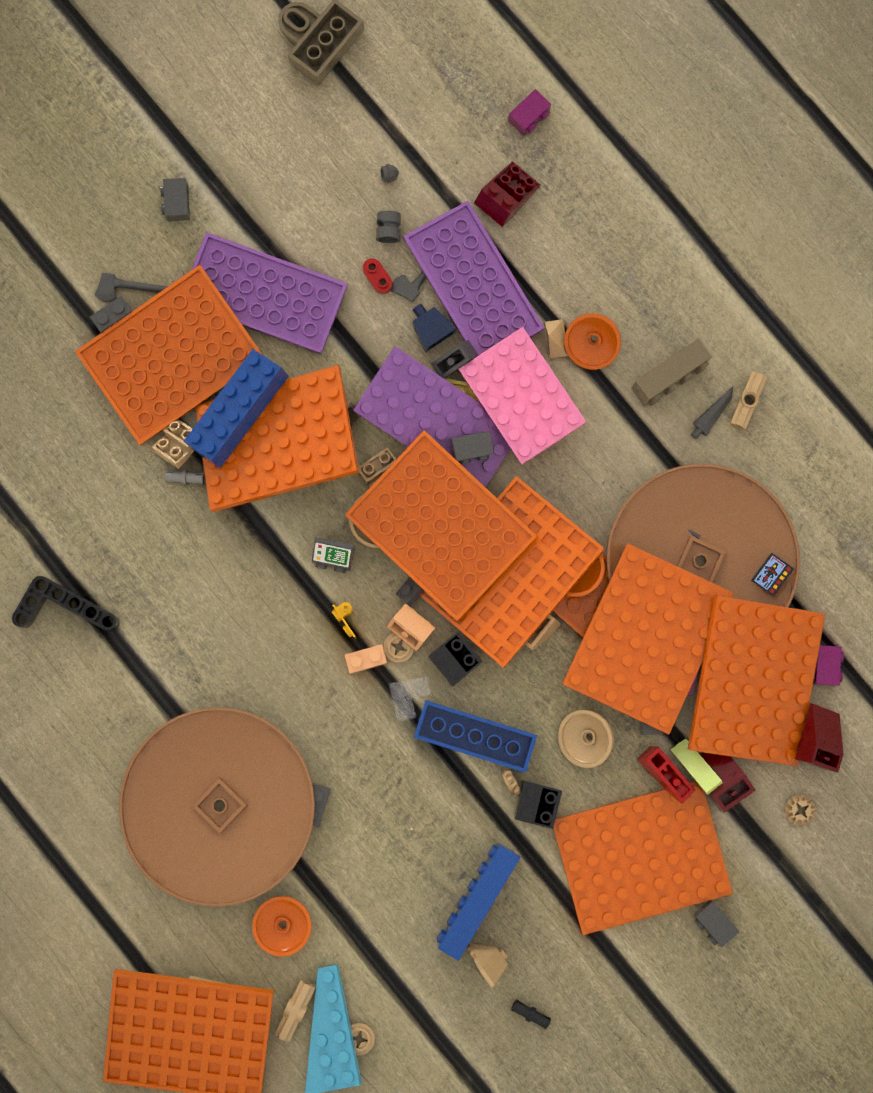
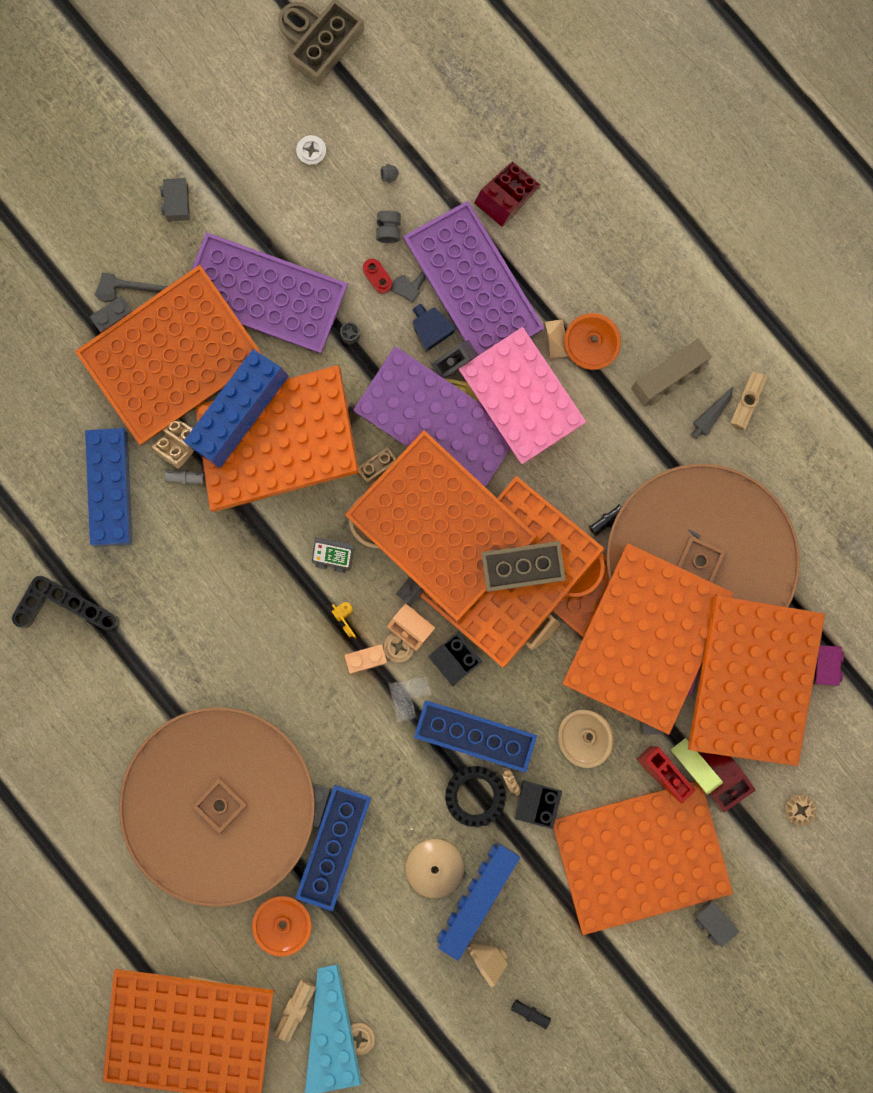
dark grey brick [449,431,494,464] -> none
magenta brick [508,89,551,136] -> none
piece [751,553,794,597] -> none
dark red slope [795,703,844,773] -> none
none -> blue brick [85,428,133,547]
none -> blue brick [295,784,372,912]
none -> white gear [296,135,326,166]
none -> dark grey wheel [340,322,360,345]
none -> tan dish [406,839,464,898]
none -> black tyre [445,766,506,827]
none -> dark tan brick [481,540,566,592]
none -> black pin [589,504,622,536]

